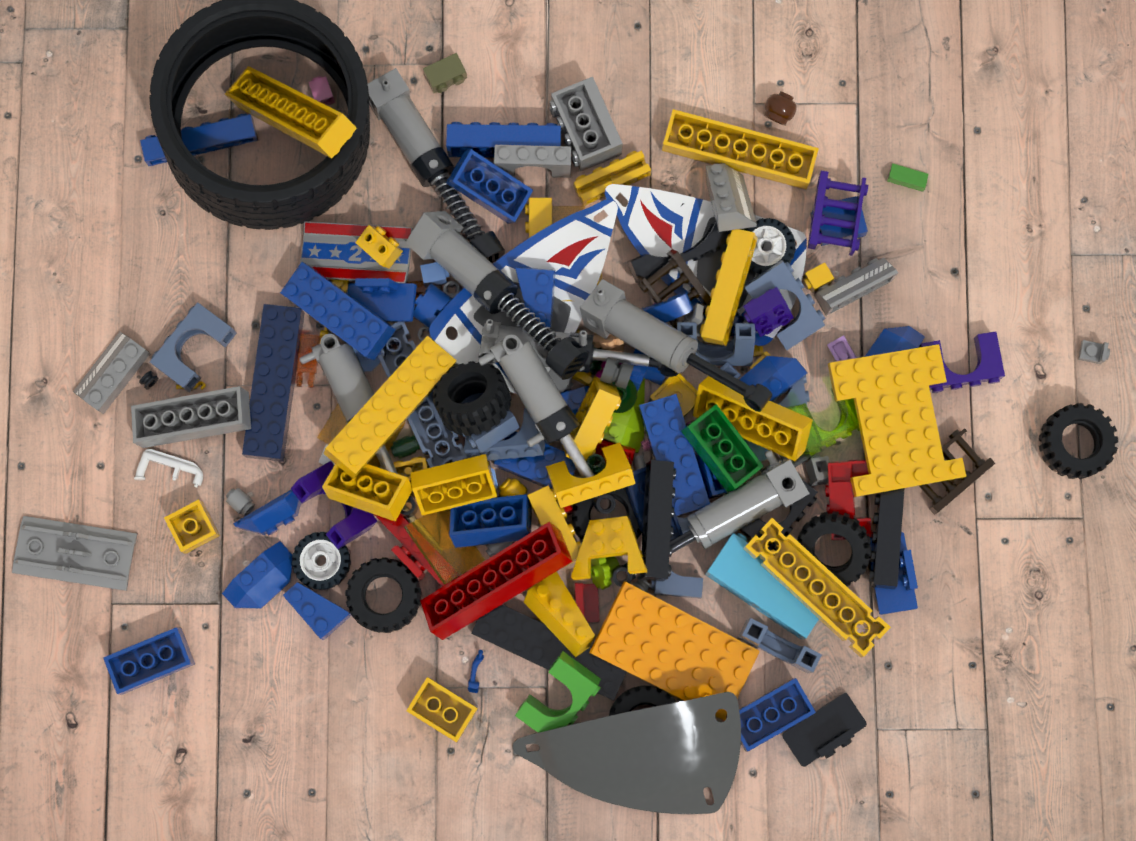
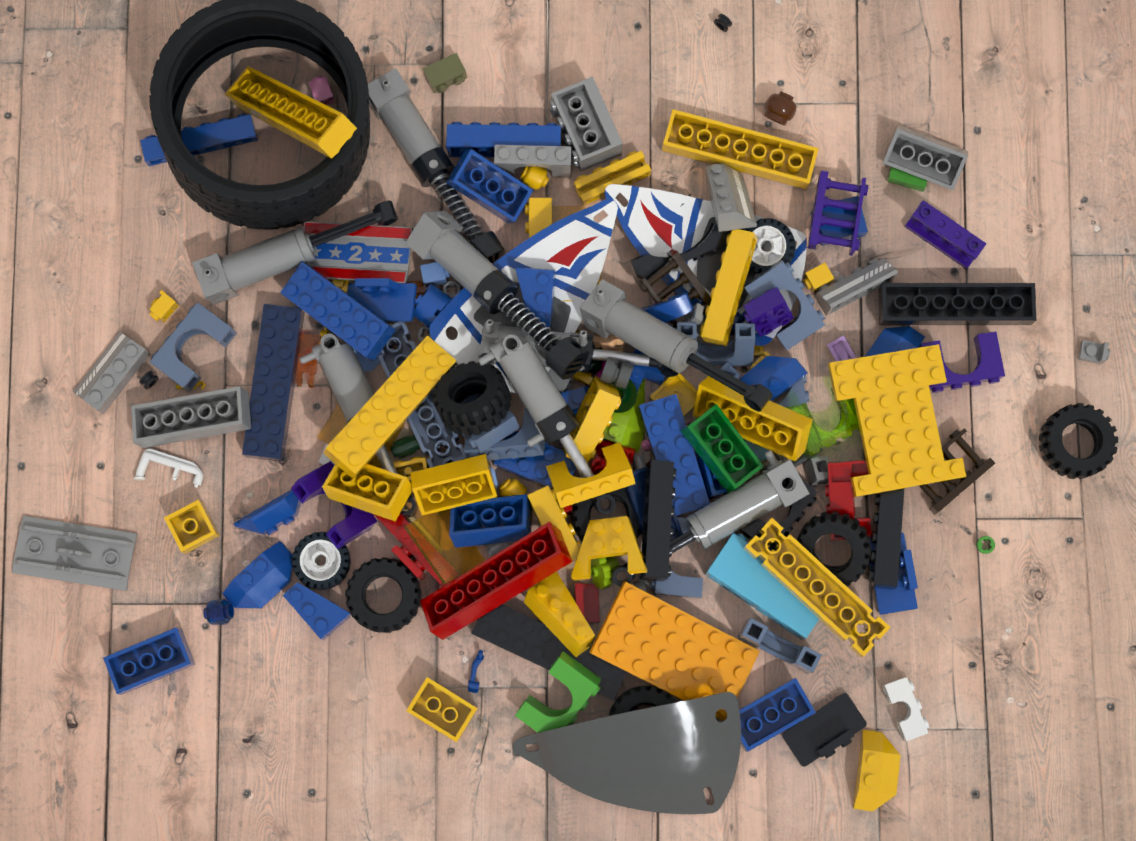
light grey brick [226,488,255,516] -> none
yellow brick [355,225,403,269] -> none
clear green brick [586,454,606,475] -> none
none -> yellow brick [149,290,179,323]
none -> light grey piece [192,201,398,305]
none -> clear blue head [203,599,234,625]
none -> yellow head [520,166,549,190]
none -> black bush [714,14,732,32]
none -> yellow wedge [853,730,901,811]
none -> black brick [878,283,1037,325]
none -> white arch [882,677,929,741]
none -> light grey slope [883,125,968,190]
none -> dark purple fence [904,200,987,270]
none -> bright green bush [977,536,995,554]

